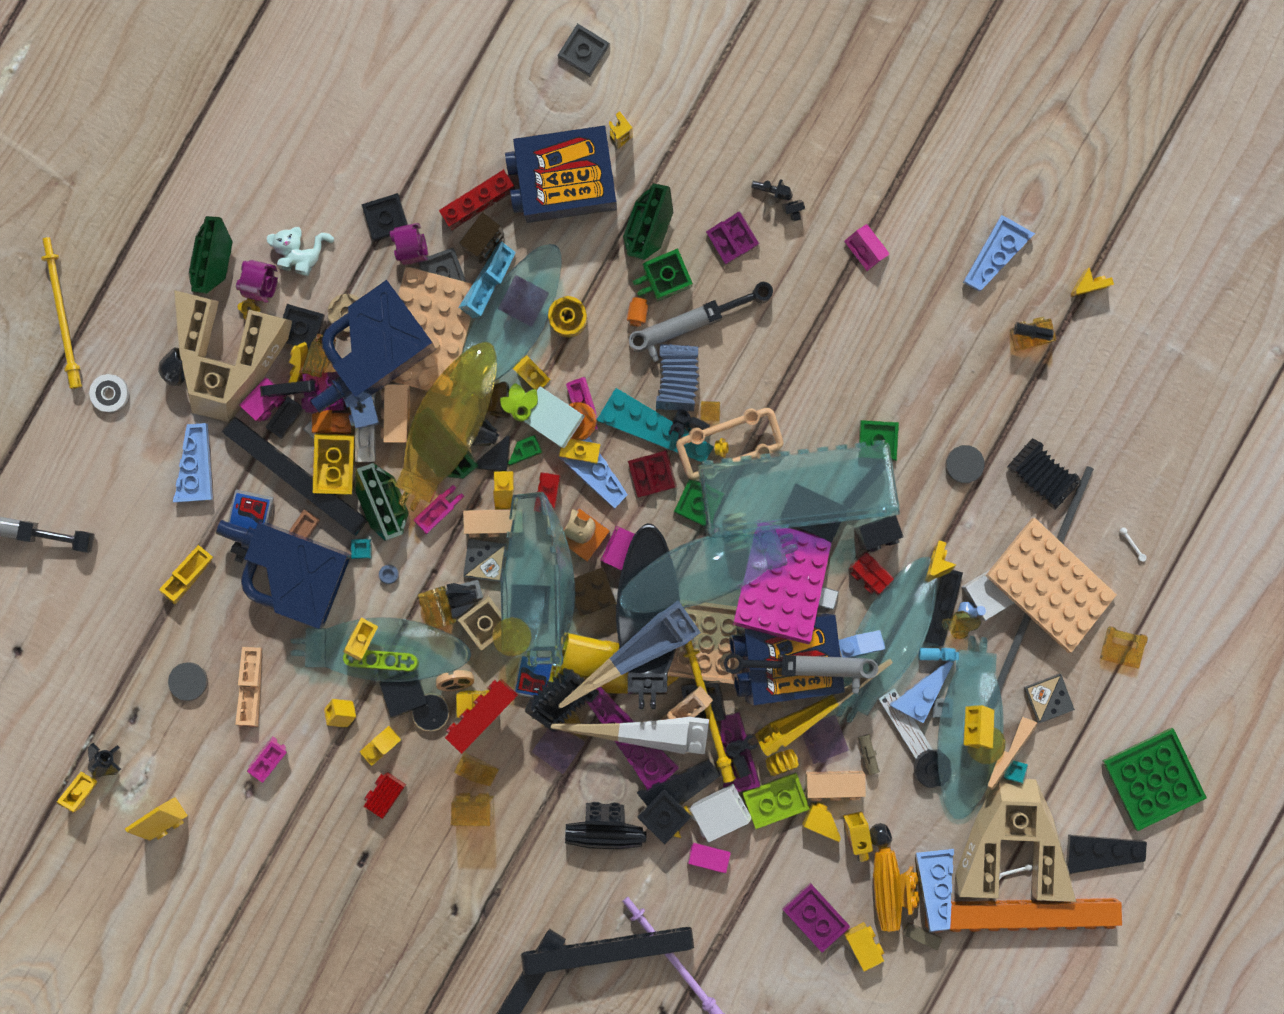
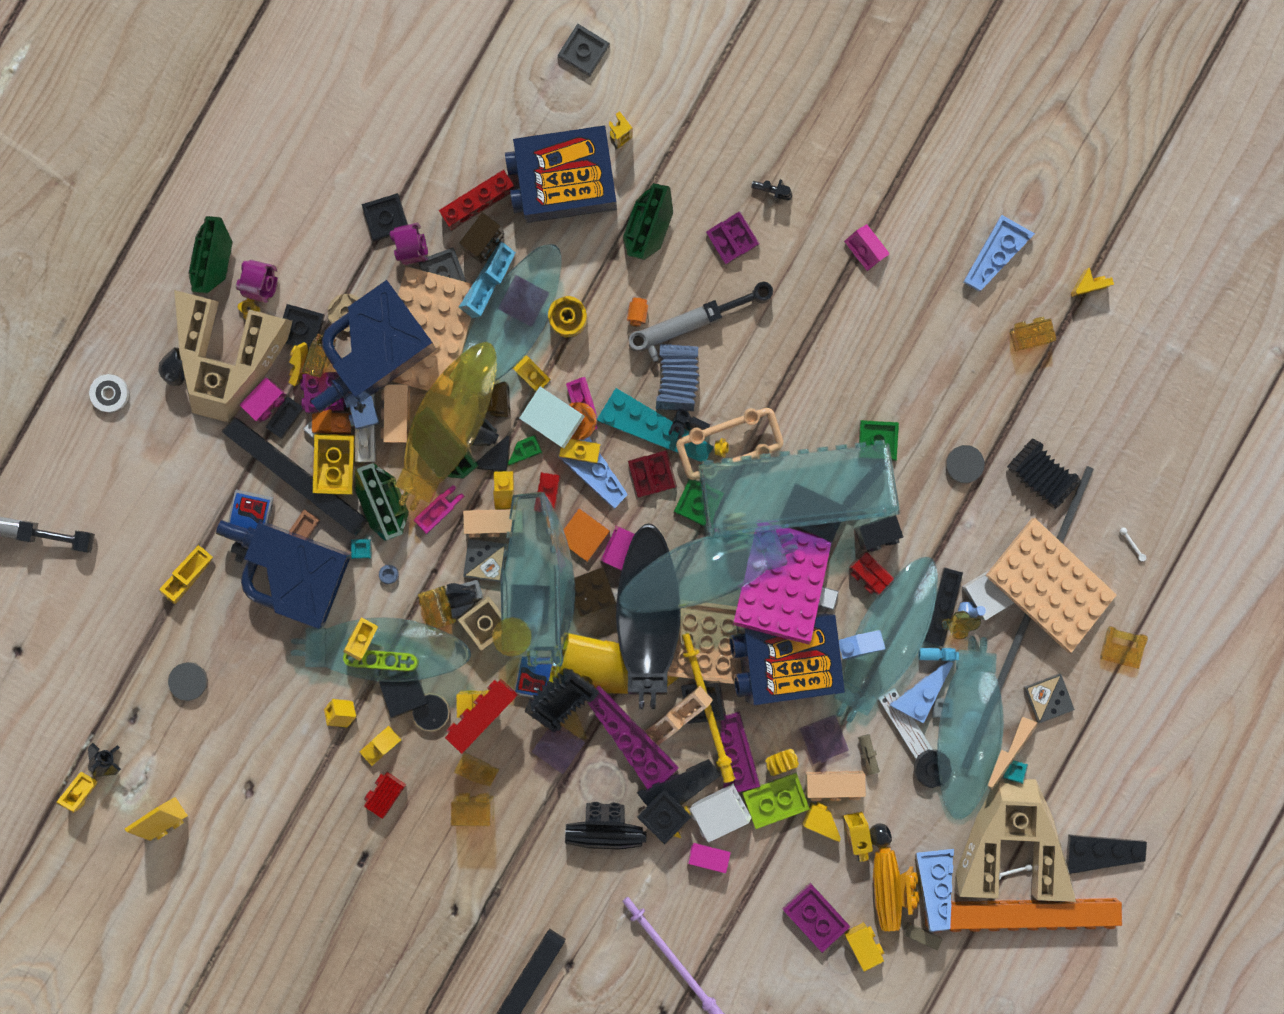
yellow bar [41,237,82,389] -> none
light blue wing [173,423,213,502] -> none
light nougat slope [235,647,262,727] -> none
dark pink hinge [247,736,287,783] -> none
black beam [260,381,316,397] -> none
light aqua animal [267,227,334,276] -> none
light nougat tile [436,670,474,691] -> none
lime plate [500,383,538,421] -> none
black beam [521,927,694,975] -> none
white plate [551,717,709,754] -> none
sand blue plate [559,601,701,708] -> none
tan helmet [562,509,596,544] -> none
green hinge [633,248,693,302] -> none
clear yellow tile [700,401,720,421] -> none
light grey piece [720,653,878,694] -> none
black bar [726,734,758,778] -> none
yellow plate [755,659,893,757] -> none
black tile [782,200,805,222] -> none
yellow slope [925,540,956,582] -> none
yellow hinge [964,705,994,749] -> none
clear yellow tile [967,727,1006,764] -> none
black axle [1013,322,1054,341] -> none
green plate [1102,728,1207,831] -> none

